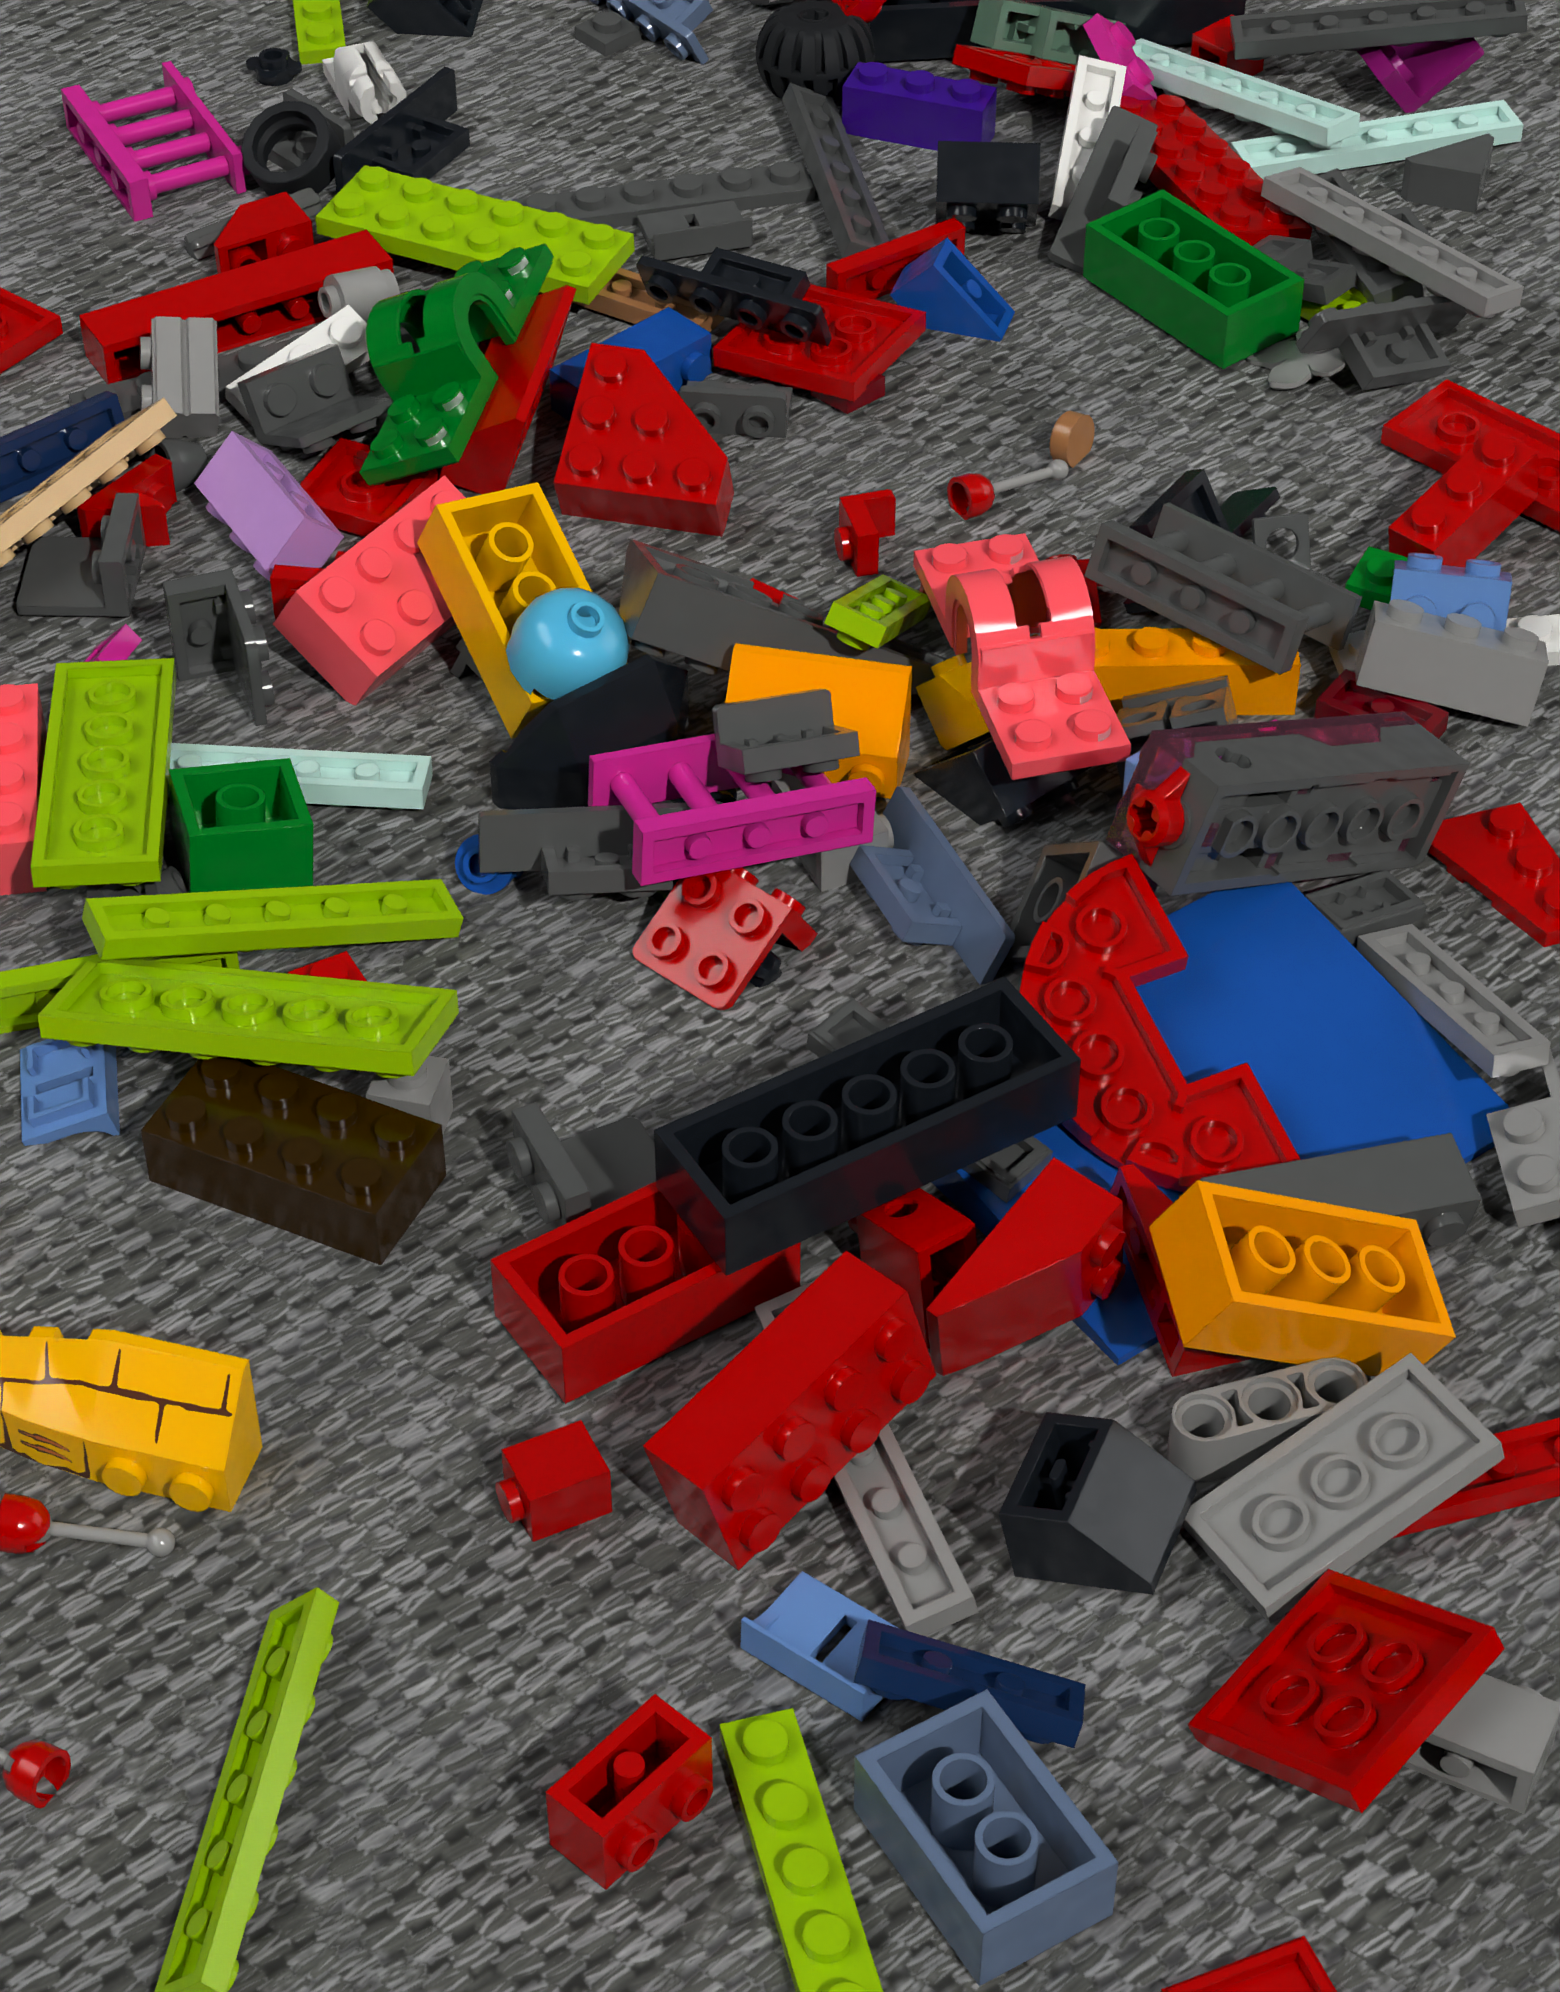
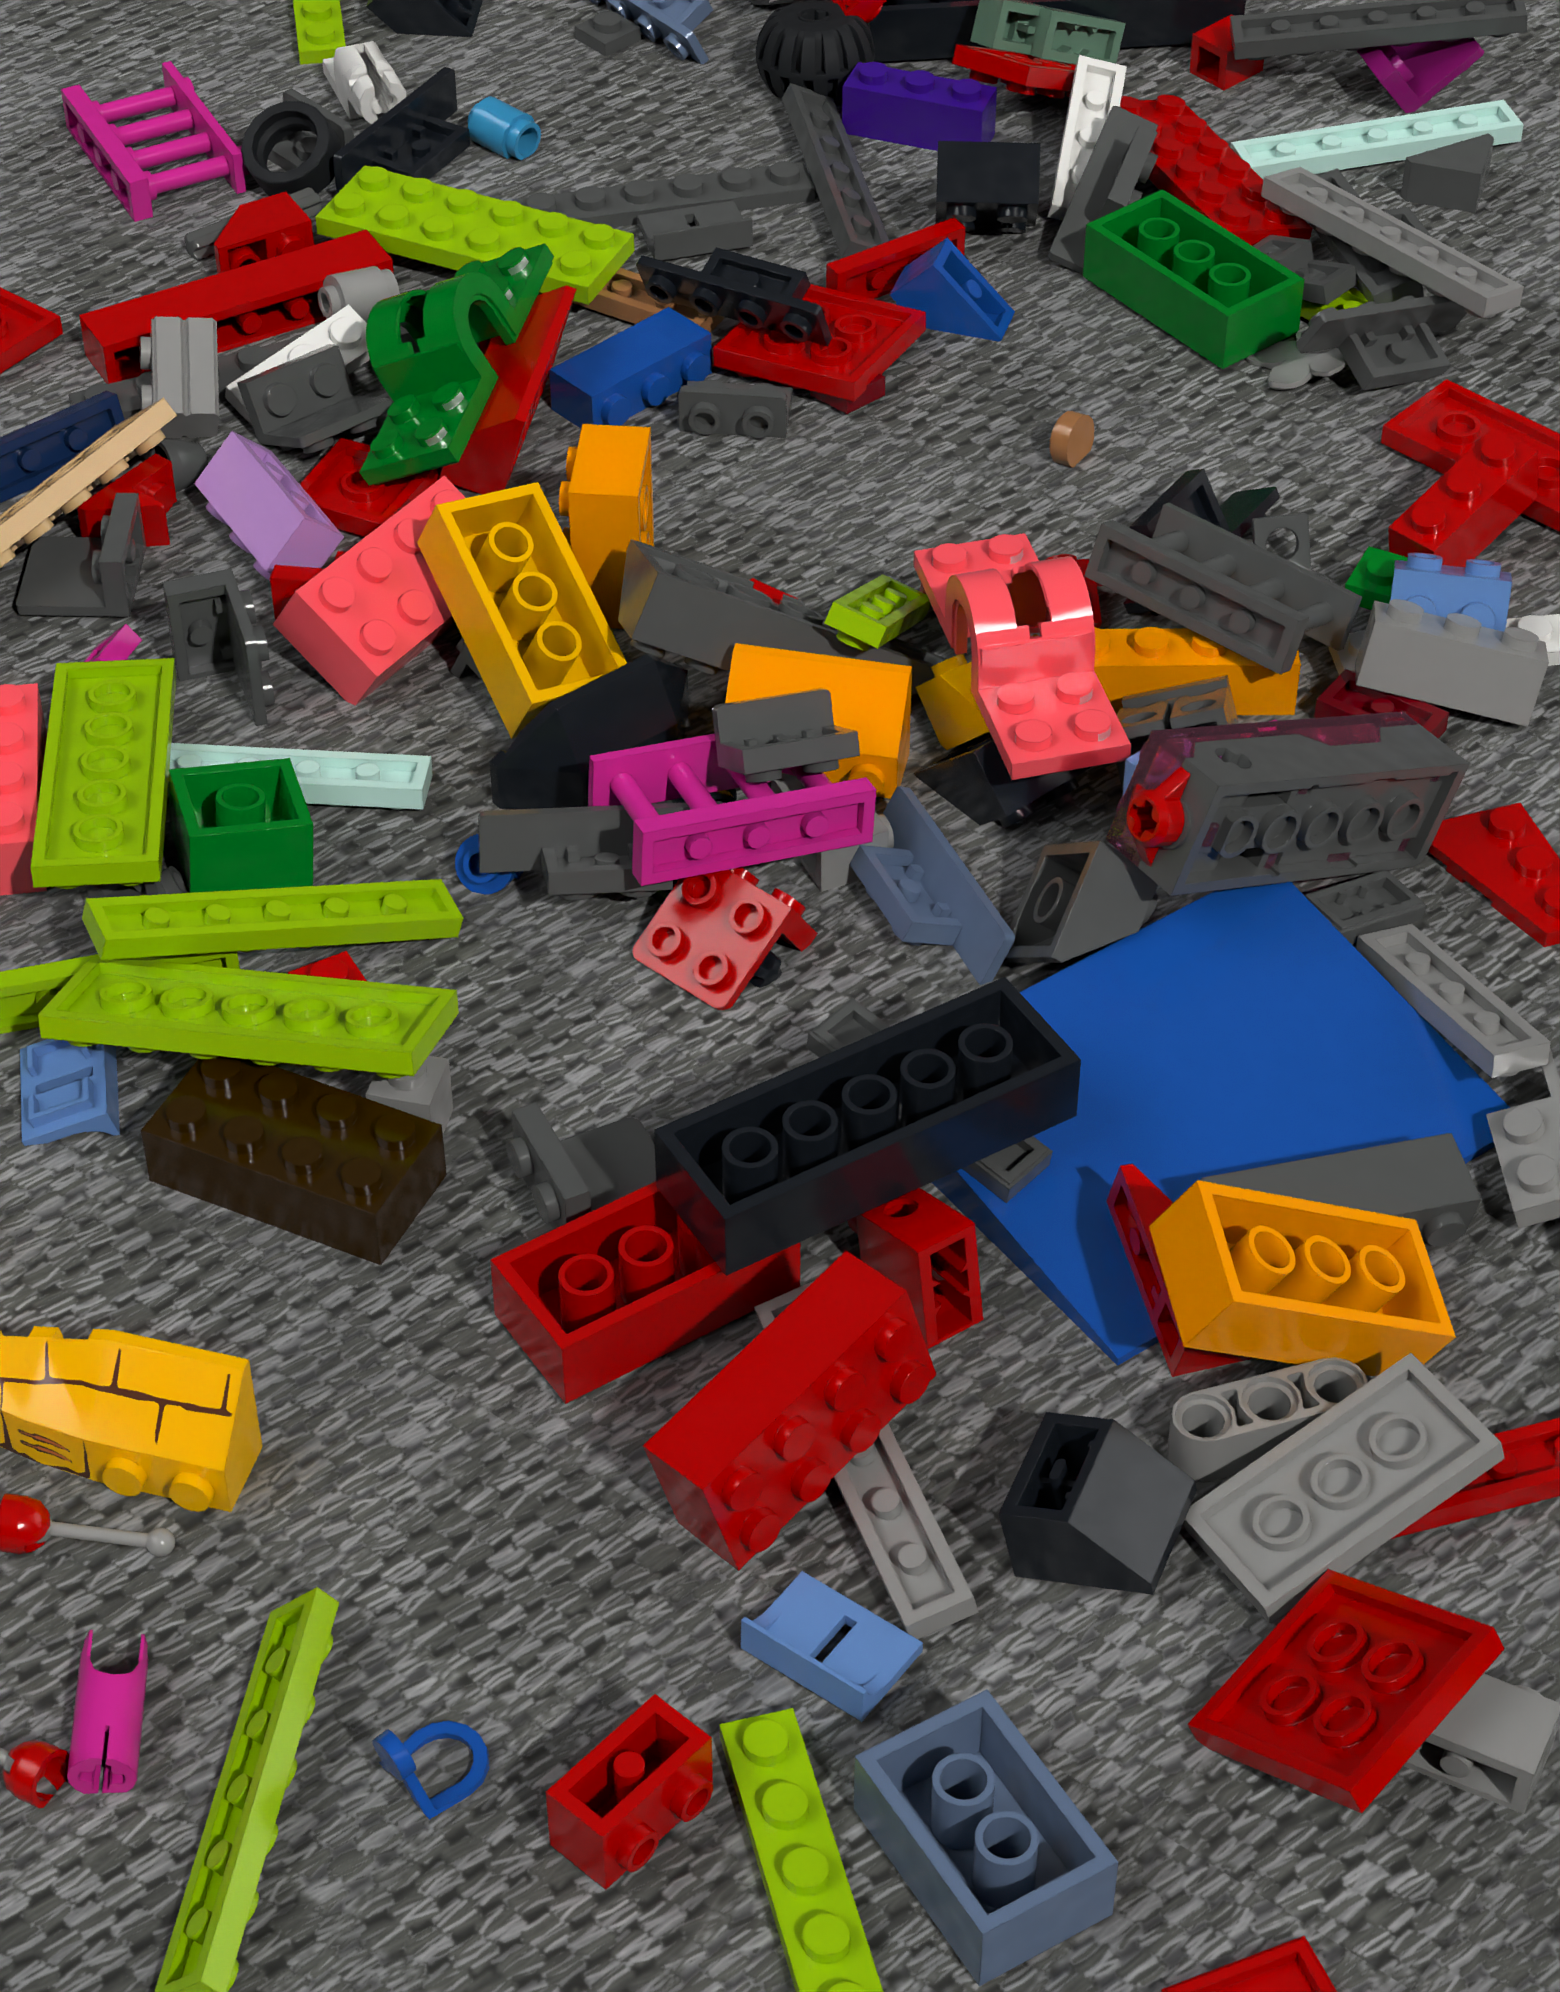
black plate [246,48,302,86] -> none
red brick [495,1420,612,1542] -> none
medium azure cylinder [506,588,630,700] -> none
red brick [553,343,734,537] -> none
red bracket [834,489,896,577] -> none
dark blue plate [854,1619,1086,1748] -> none
red slope [926,1157,1126,1376] -> none
red hinge [947,459,1069,520] -> none
red plate [1019,853,1301,1192] -> none
dark pink plate [1083,13,1157,100] -> none
light aqua plate [1132,38,1360,148] -> none
none -> dark pink piece [67,1630,149,1794]
none -> blue piece [372,1721,490,1819]
none -> dark azure brick [468,97,541,160]
none -> light orange brick [559,424,654,629]

